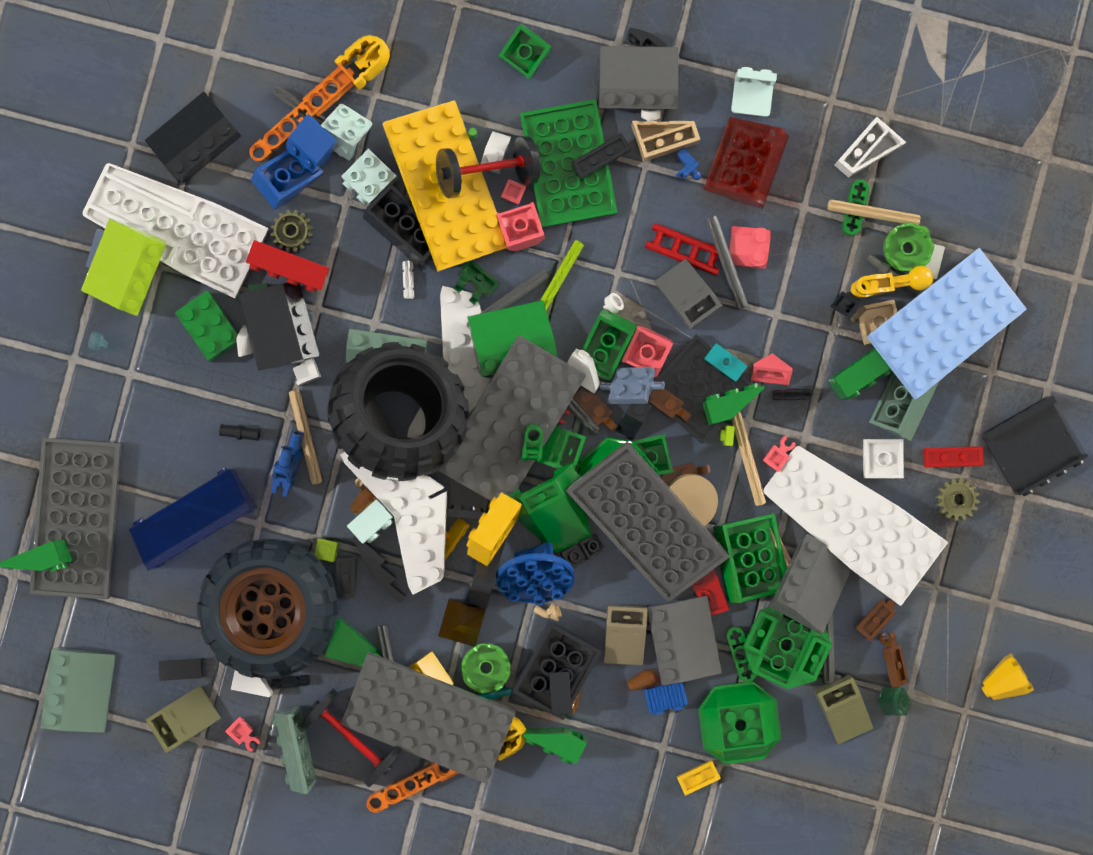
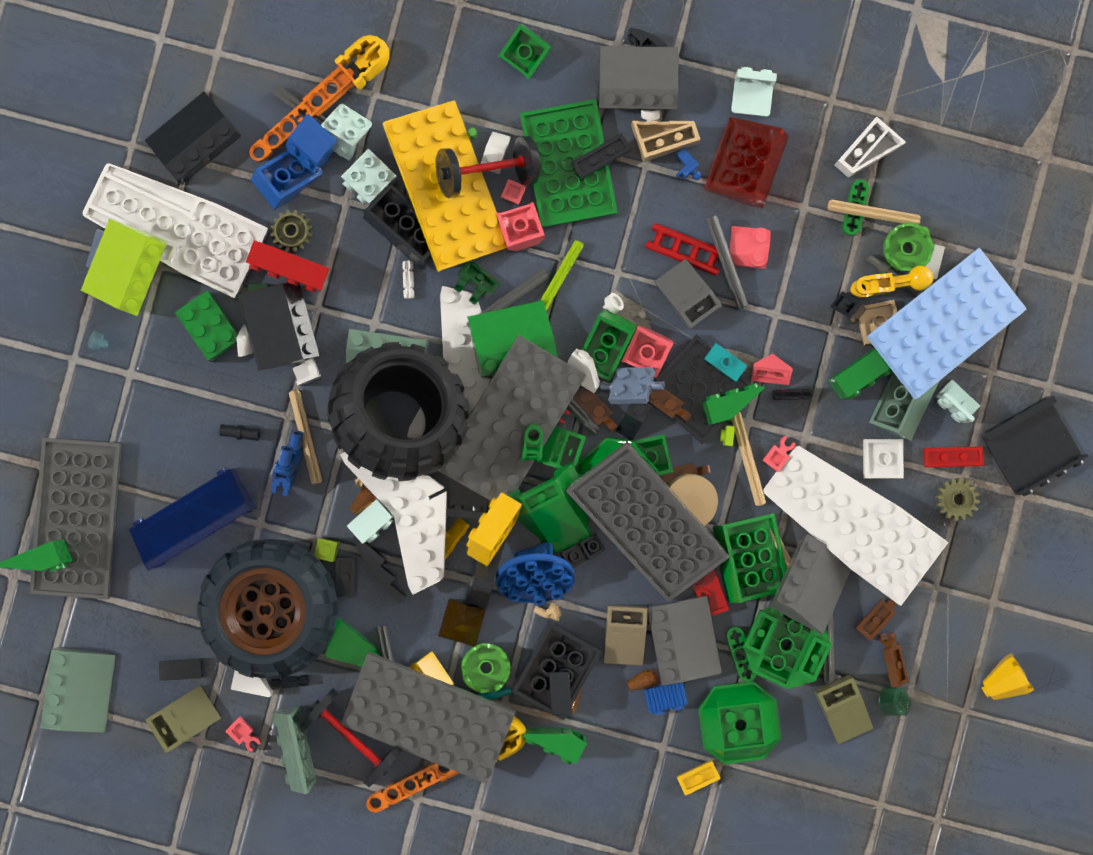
none -> light aqua bracket [934,379,980,423]

